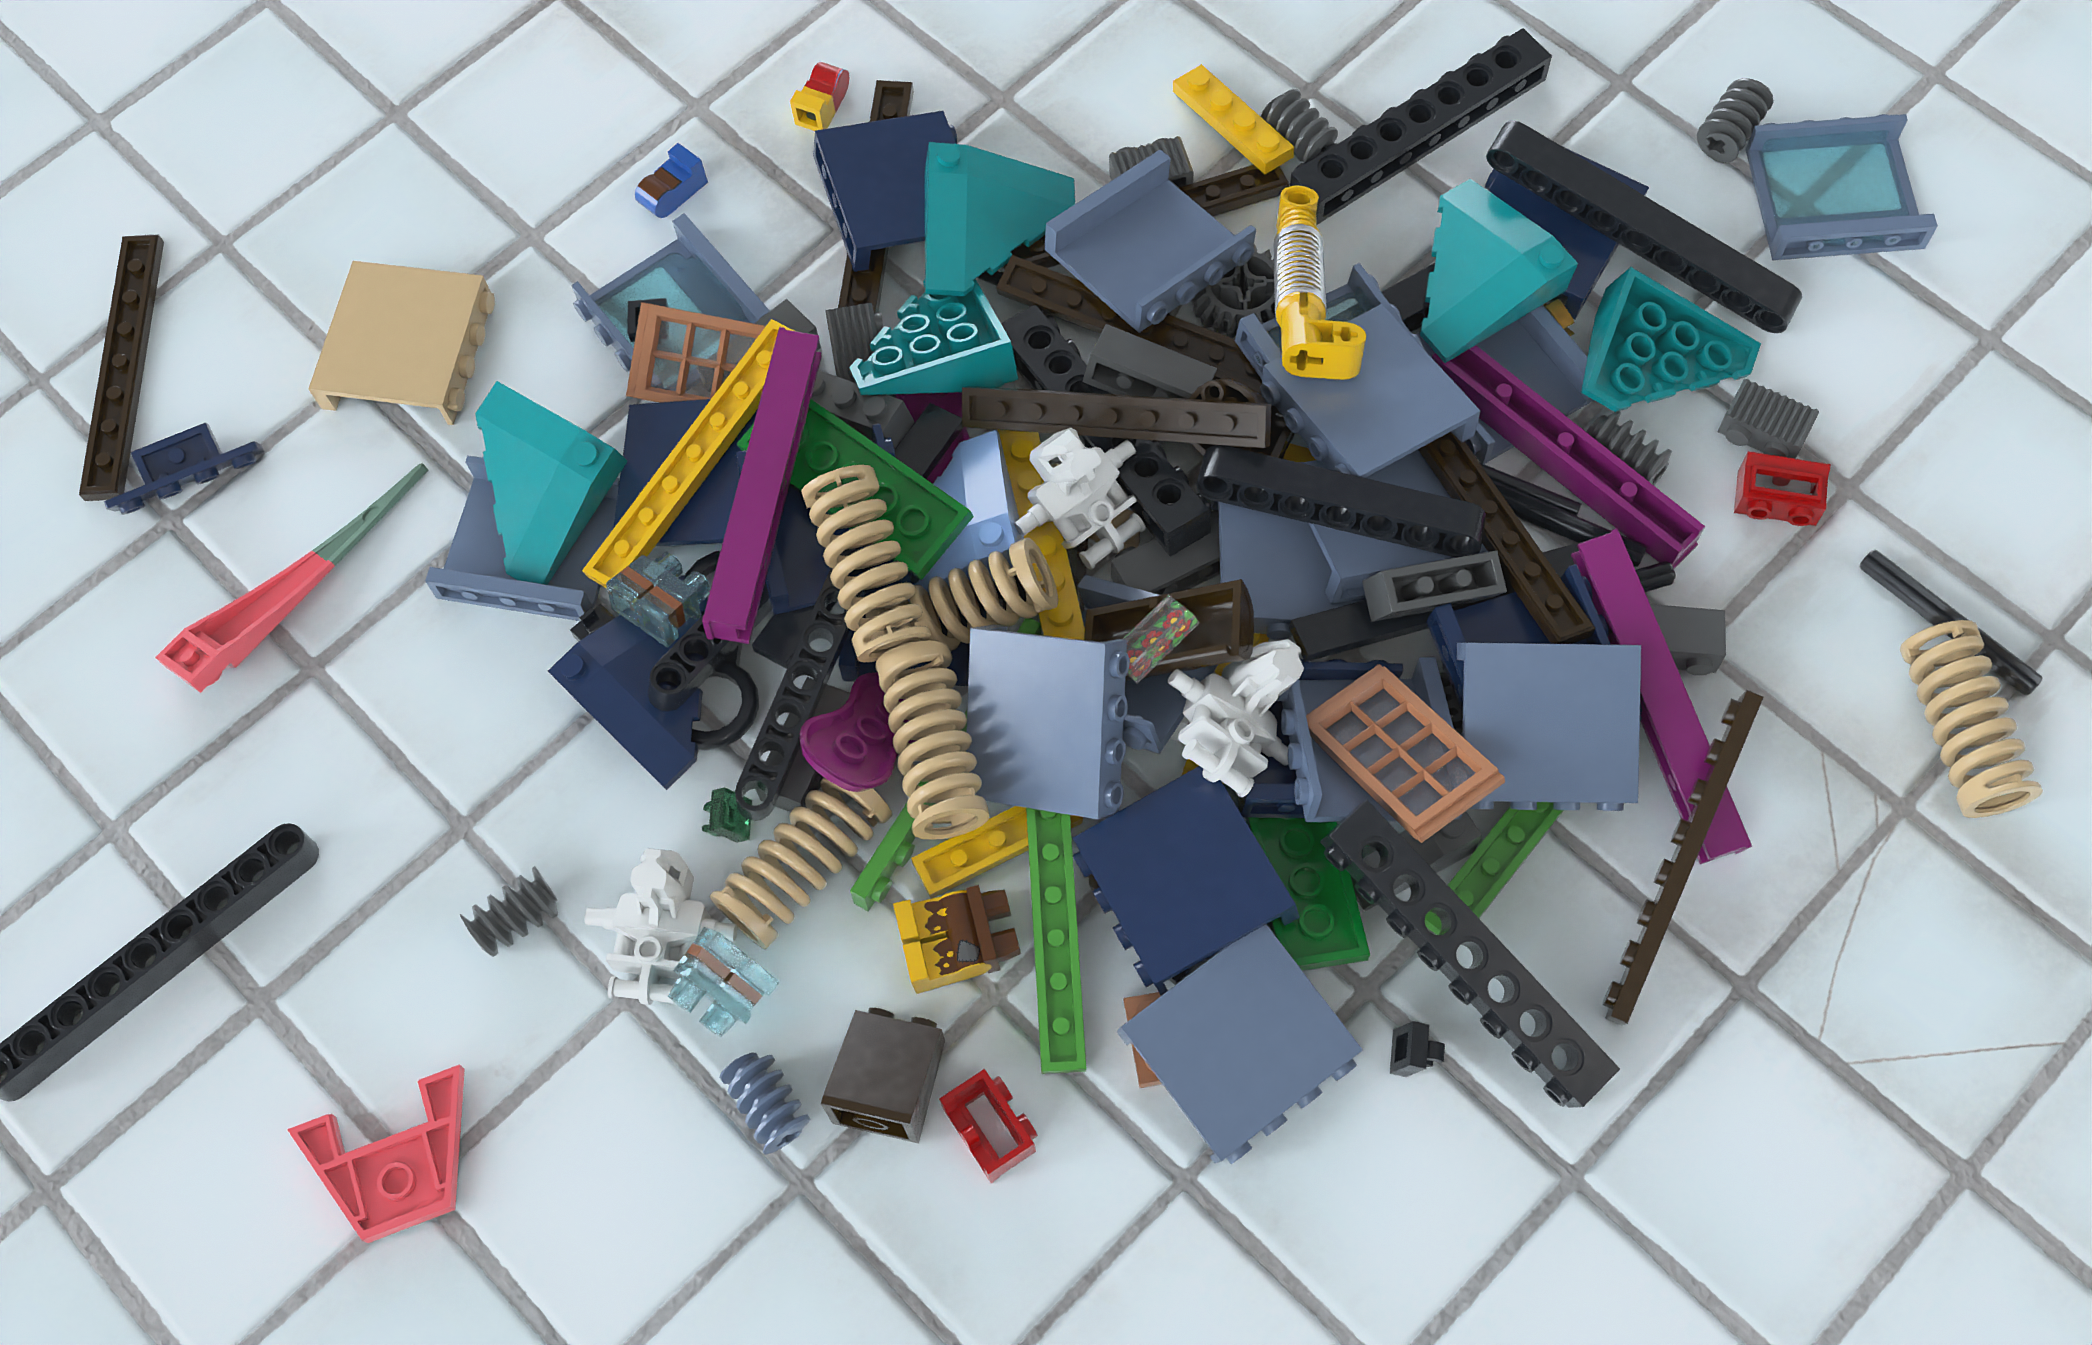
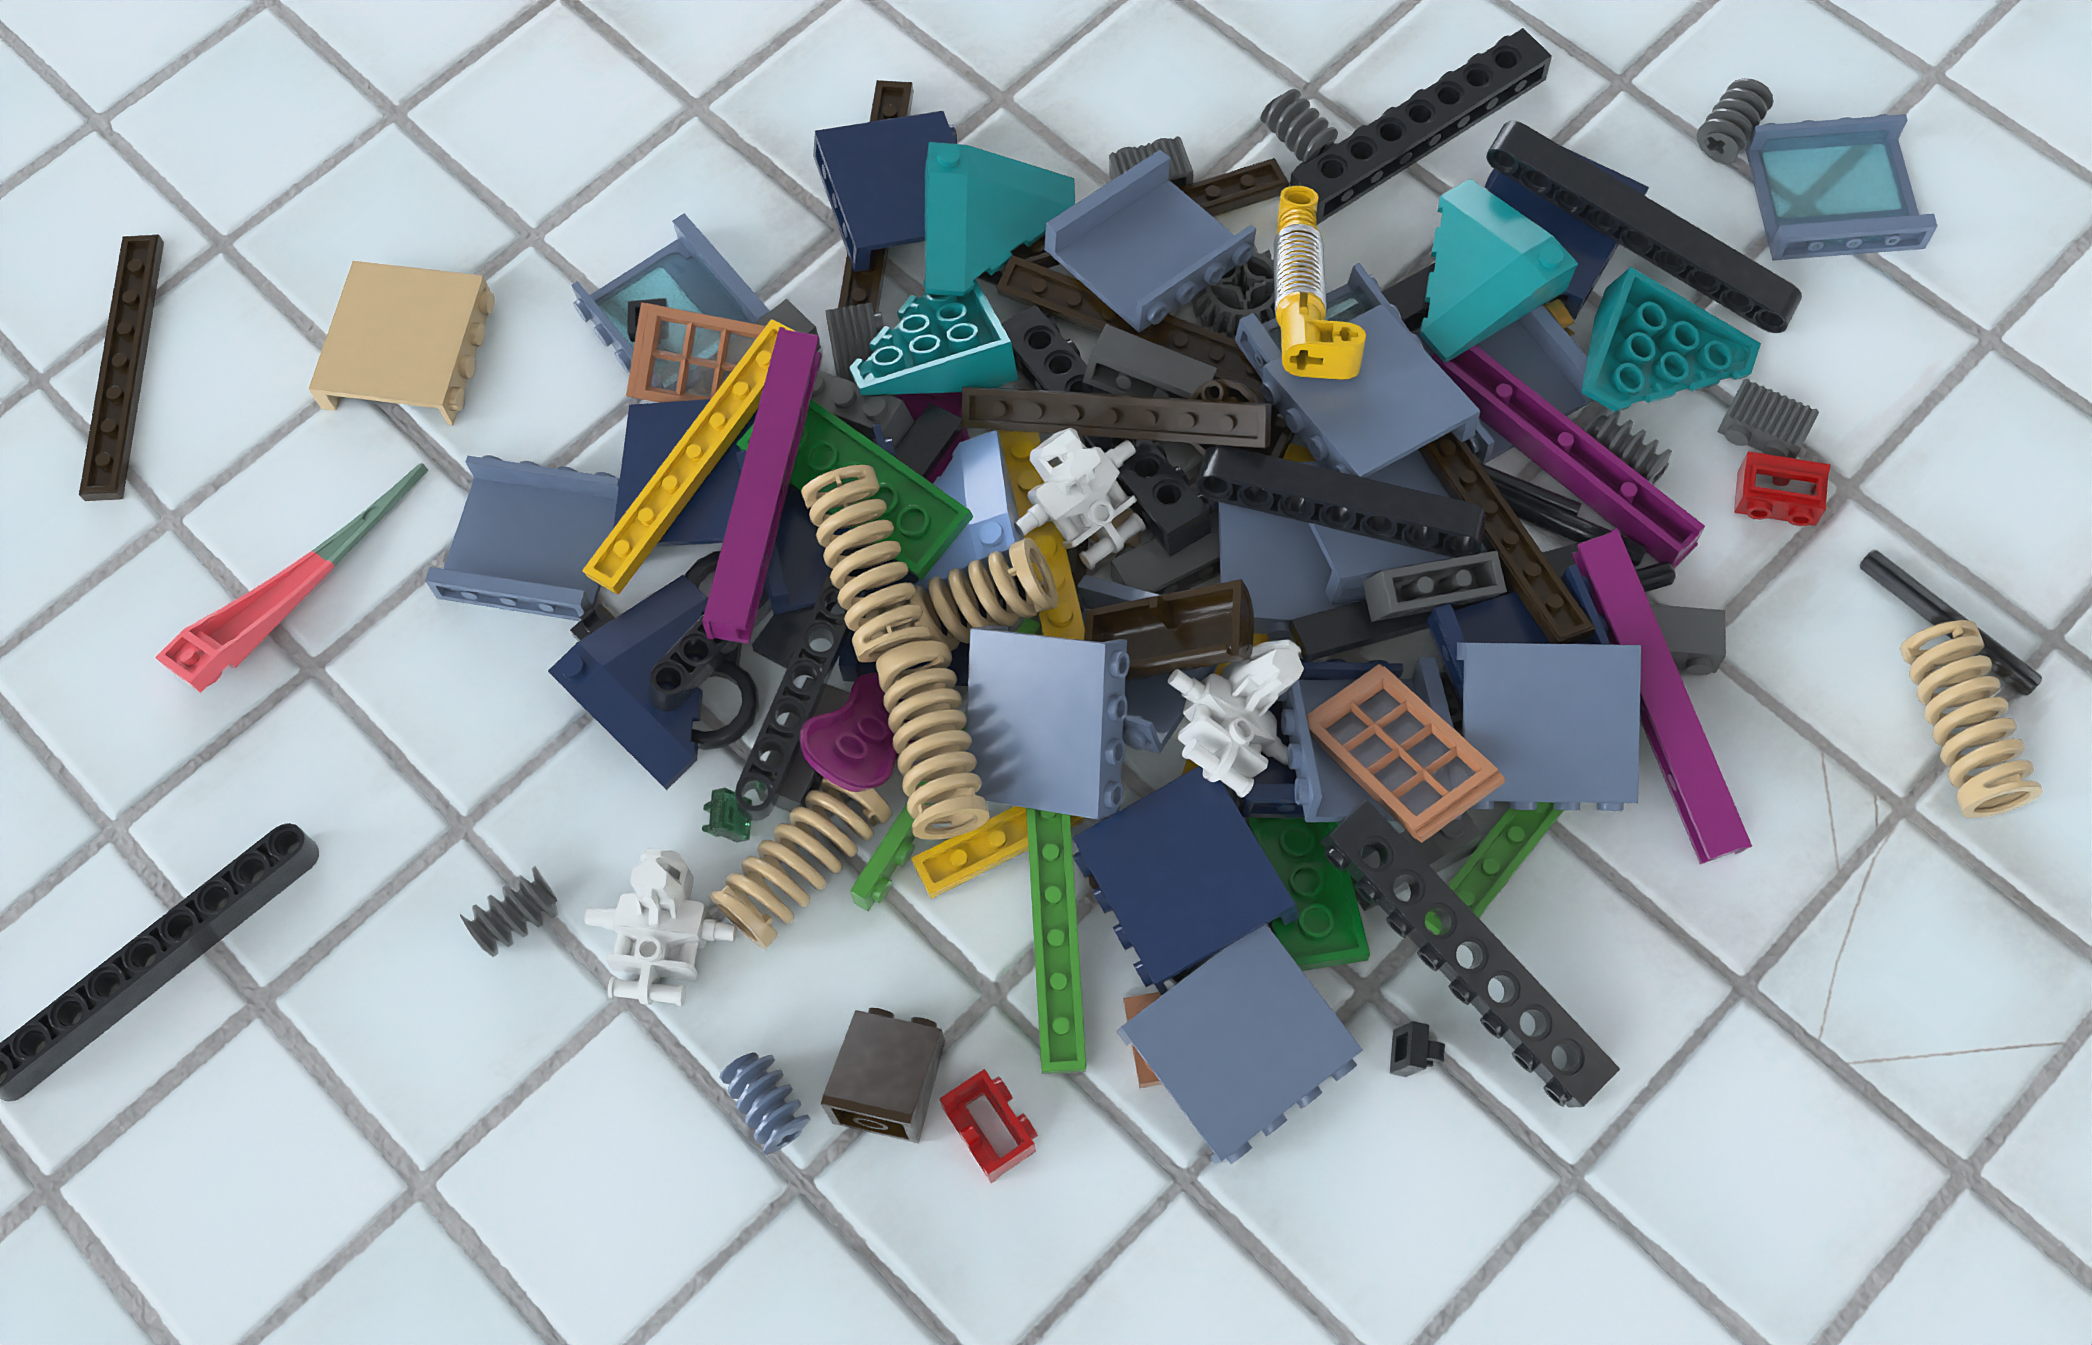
dark blue bracket [104,422,264,515] -> none
coral wing [287,1064,465,1243] -> none
teal slope [475,381,628,585] -> none
clear light blue hips [606,551,710,648] -> none
blue leg [634,143,708,218] -> none
clear light blue hips [668,927,780,1037] -> none
leg [790,61,850,131] -> none
hips [893,885,1021,994] -> none
clear tile [1123,594,1199,683] -> none
yellow plate [1173,64,1294,174] -> none
dark brown plate [1602,690,1764,1026] -> none

